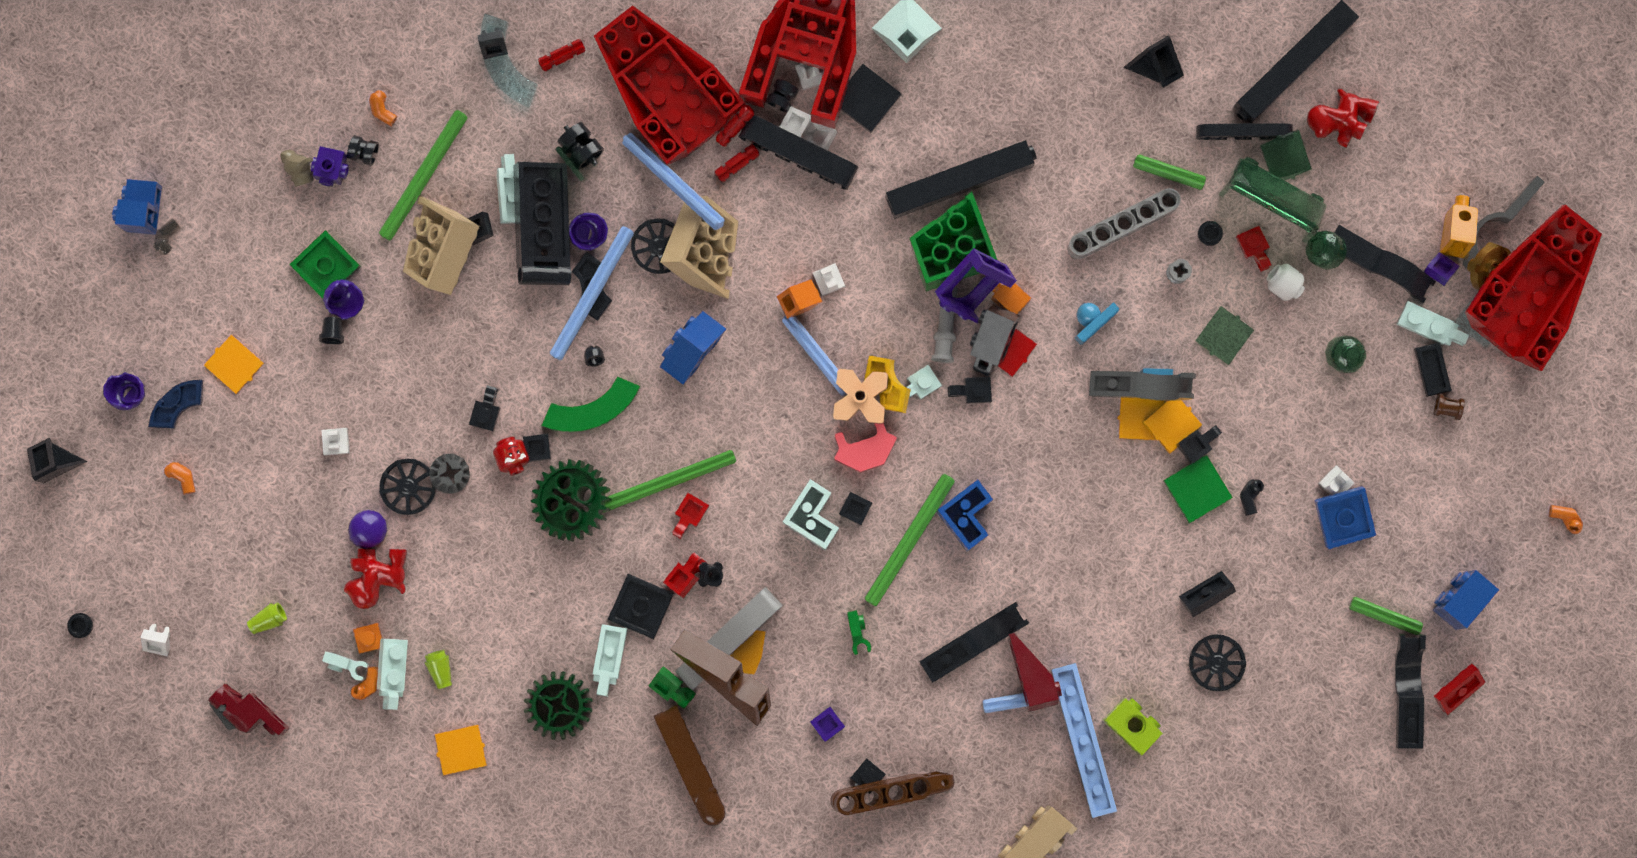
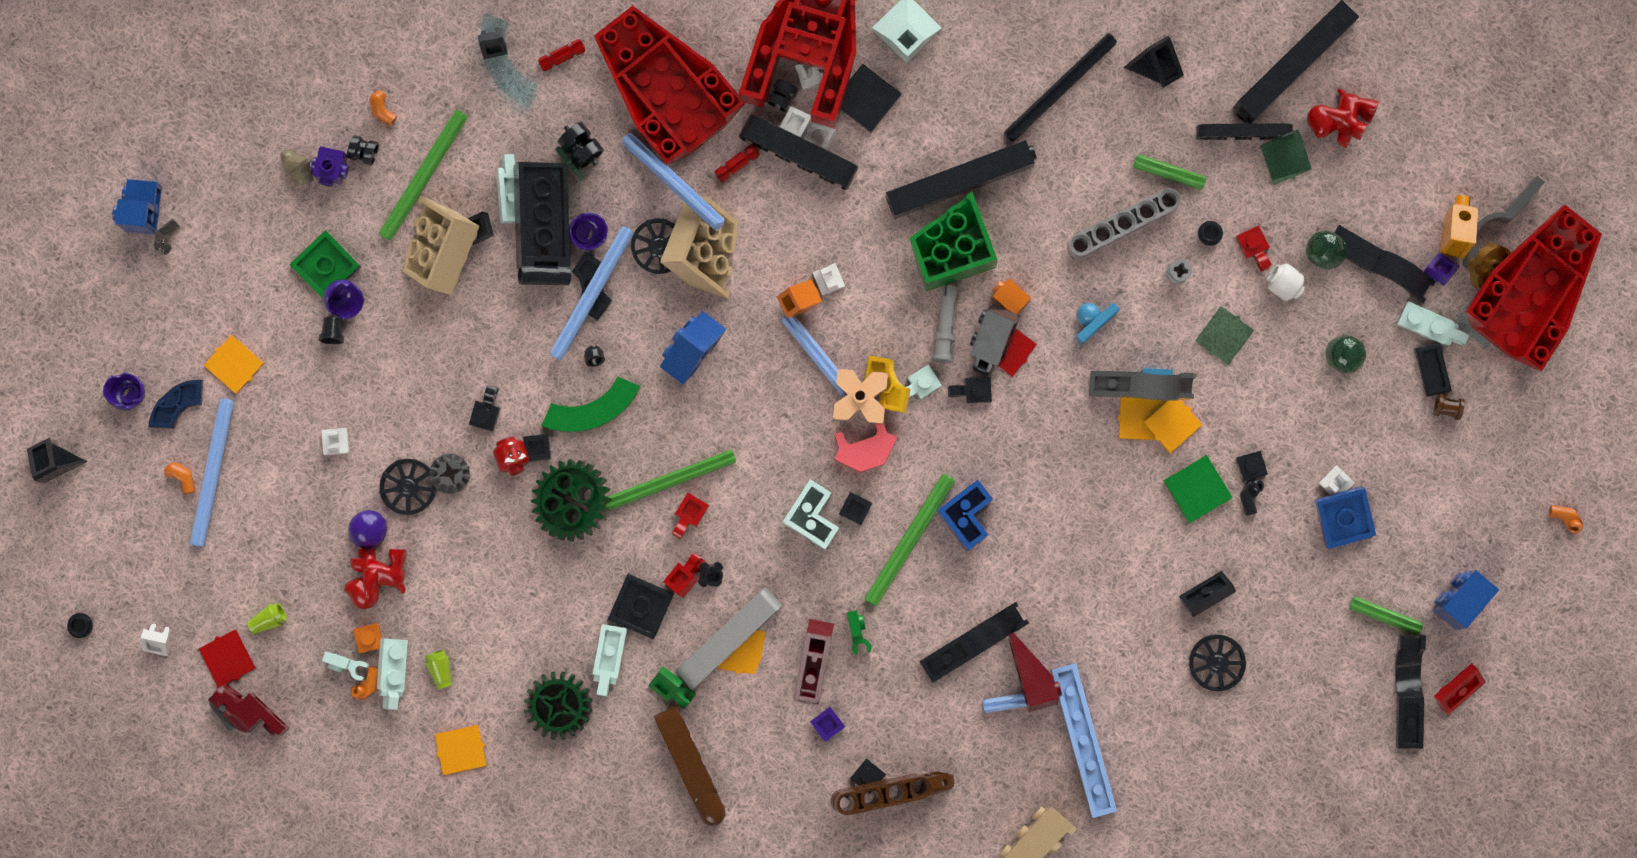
slope [670,629,771,726] -> none
red axle [716,104,754,147] -> none
dark purple panel [935,248,1017,324] -> none
lime brick [1103,698,1163,756] -> none
black plate [1176,425,1222,465] -> none
clear green windscreen [1219,157,1327,243] -> none
none -> light blue axle [190,398,234,547]
none -> red piece [199,629,256,688]
none -> dark red slope [794,619,834,704]
none -> black axle [1004,33,1117,142]
none -> black plate [1235,450,1268,482]

